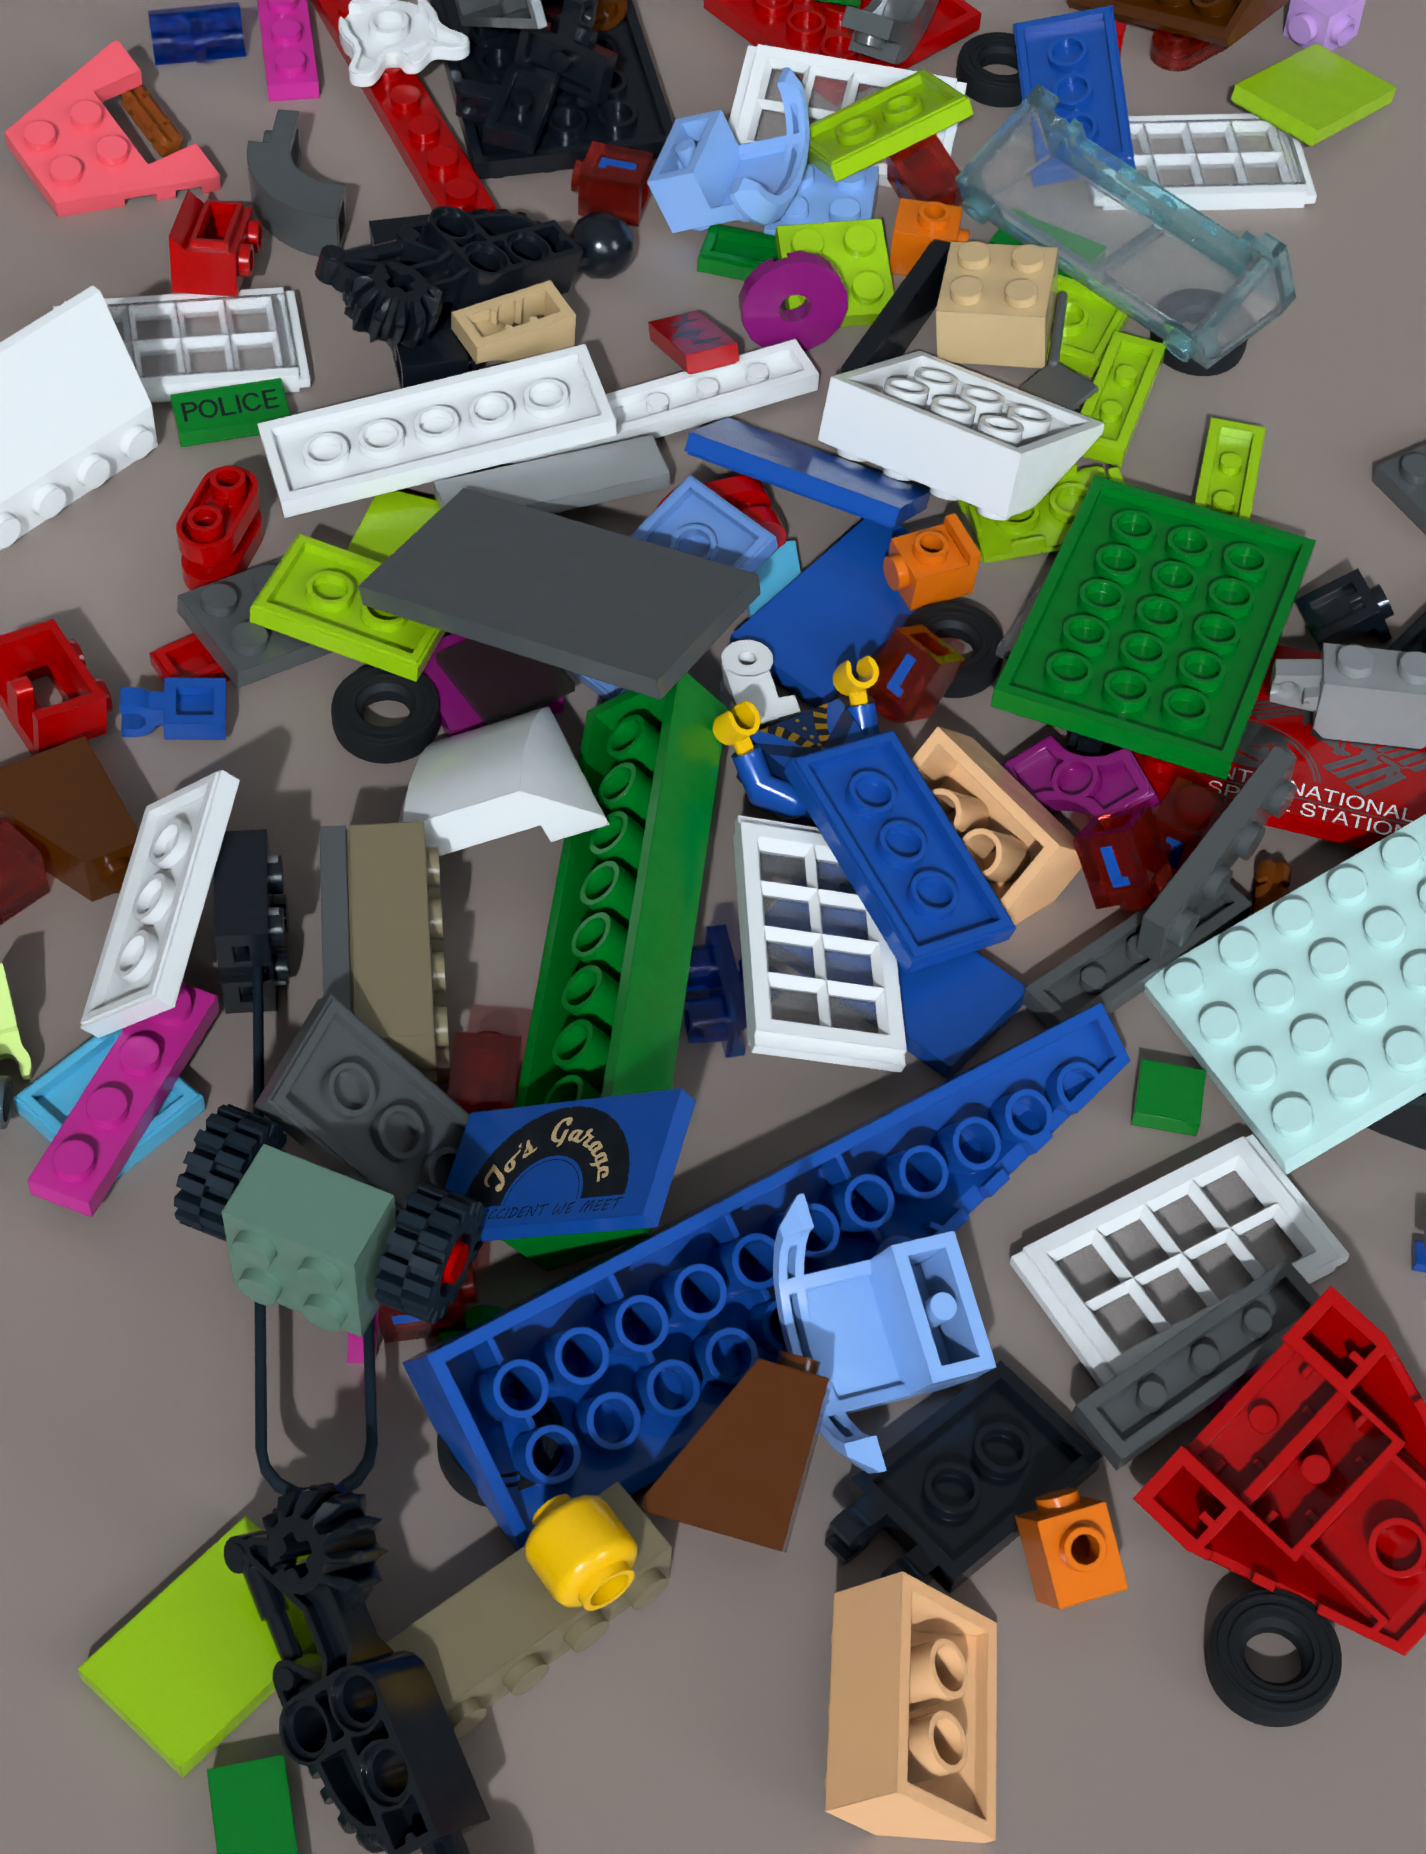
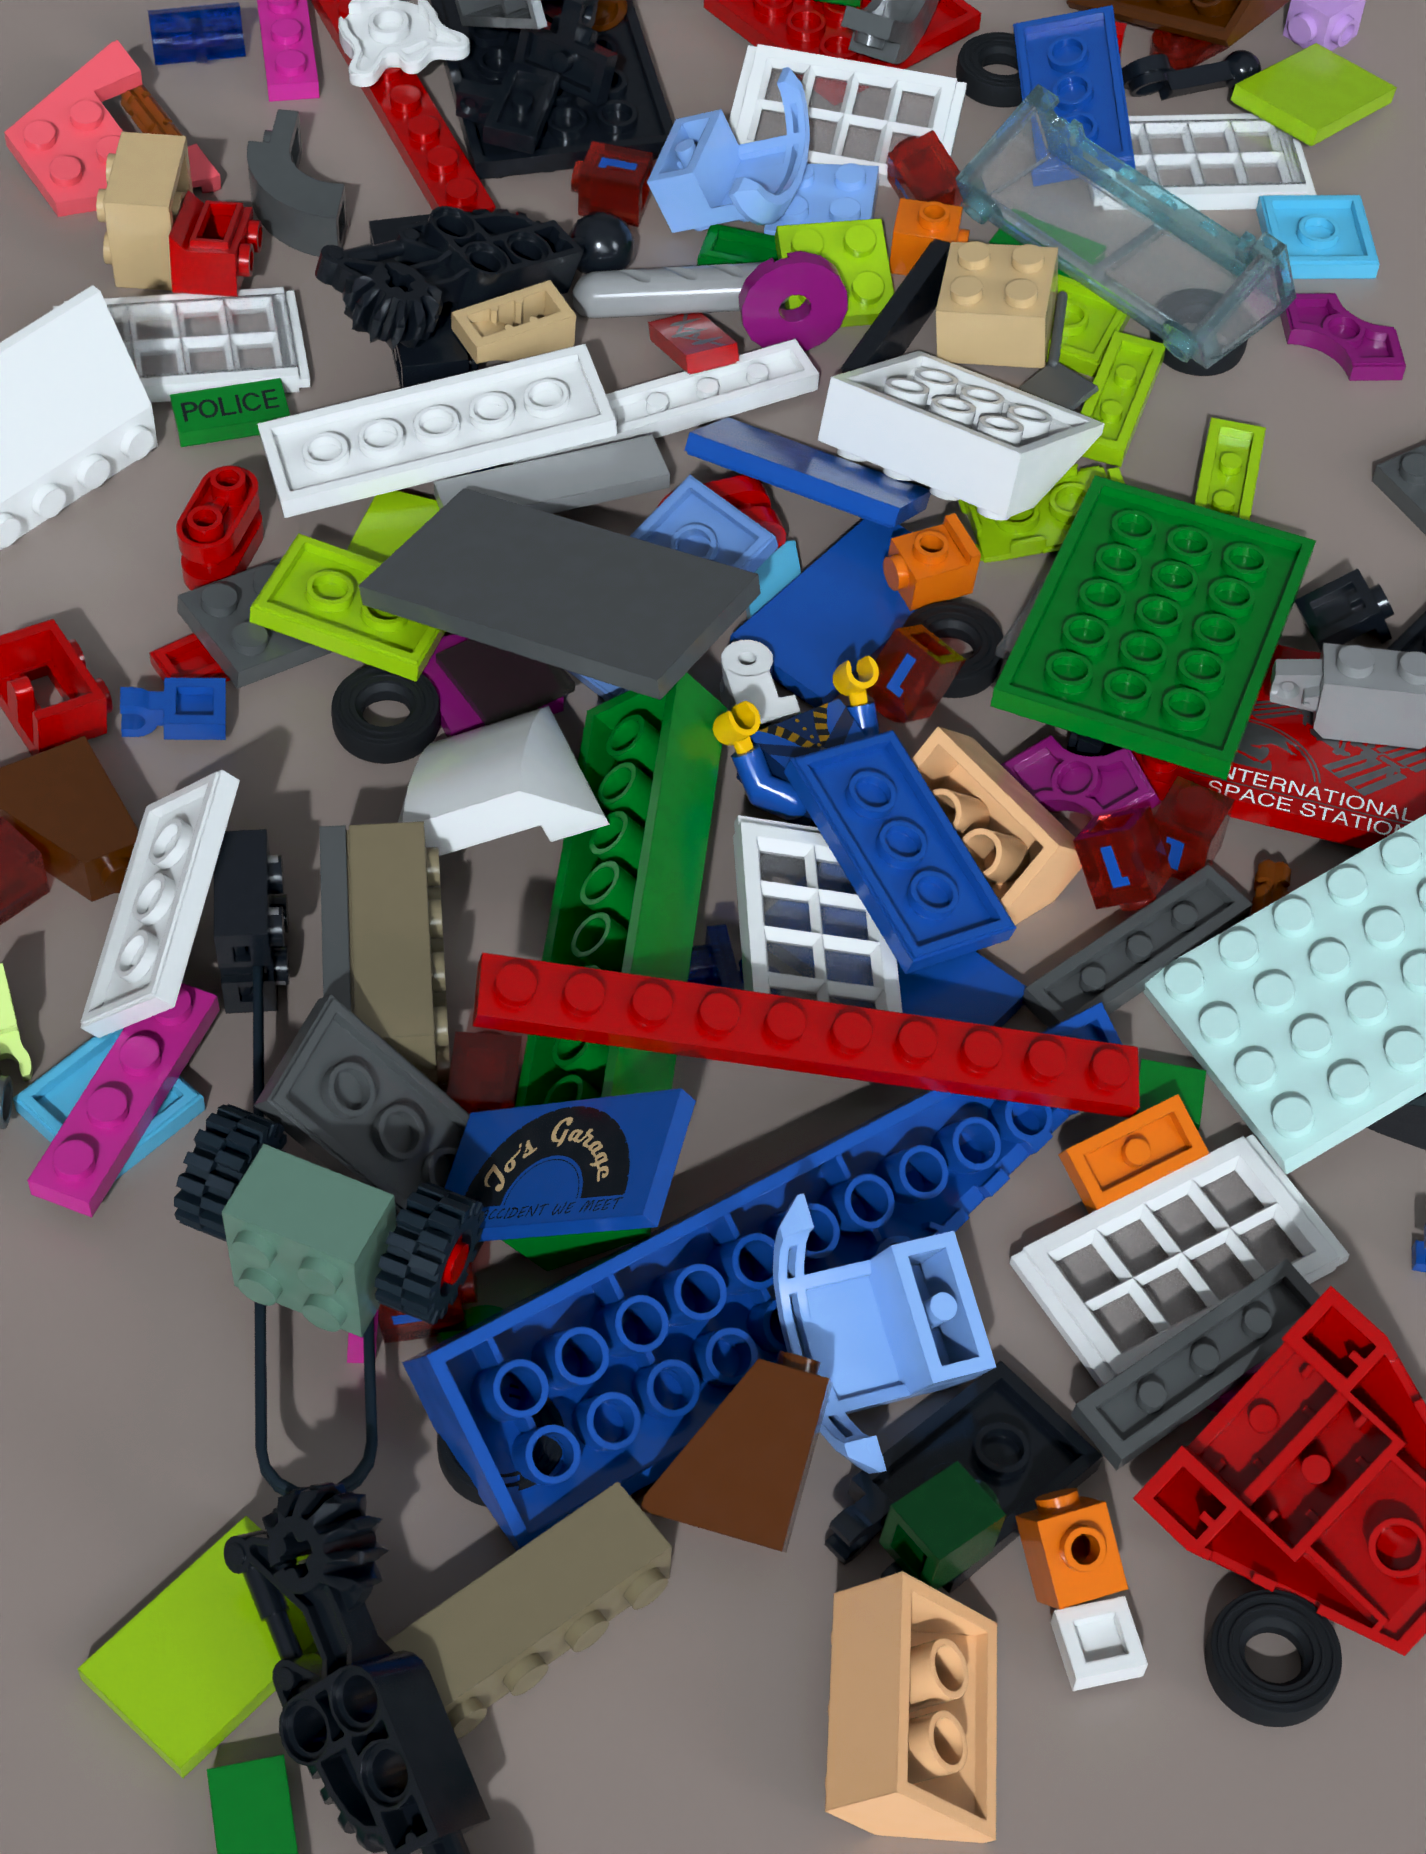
yellow head [525,1494,638,1611] -> none
lime tile [807,69,974,182] -> none
dark grey plate [1136,745,1297,963] -> none
none -> tan brick [96,132,193,291]
none -> red plate [472,952,1140,1118]
none -> light grey piece [572,262,789,319]
none -> dark green brick [879,1461,1006,1590]
none -> white plate [1050,1596,1148,1691]
none -> orange plate [1058,1094,1210,1214]
none -> black piece [1122,50,1261,101]
none -> medium azure tile [1256,195,1380,279]
none -> magenta tile [1278,293,1406,381]

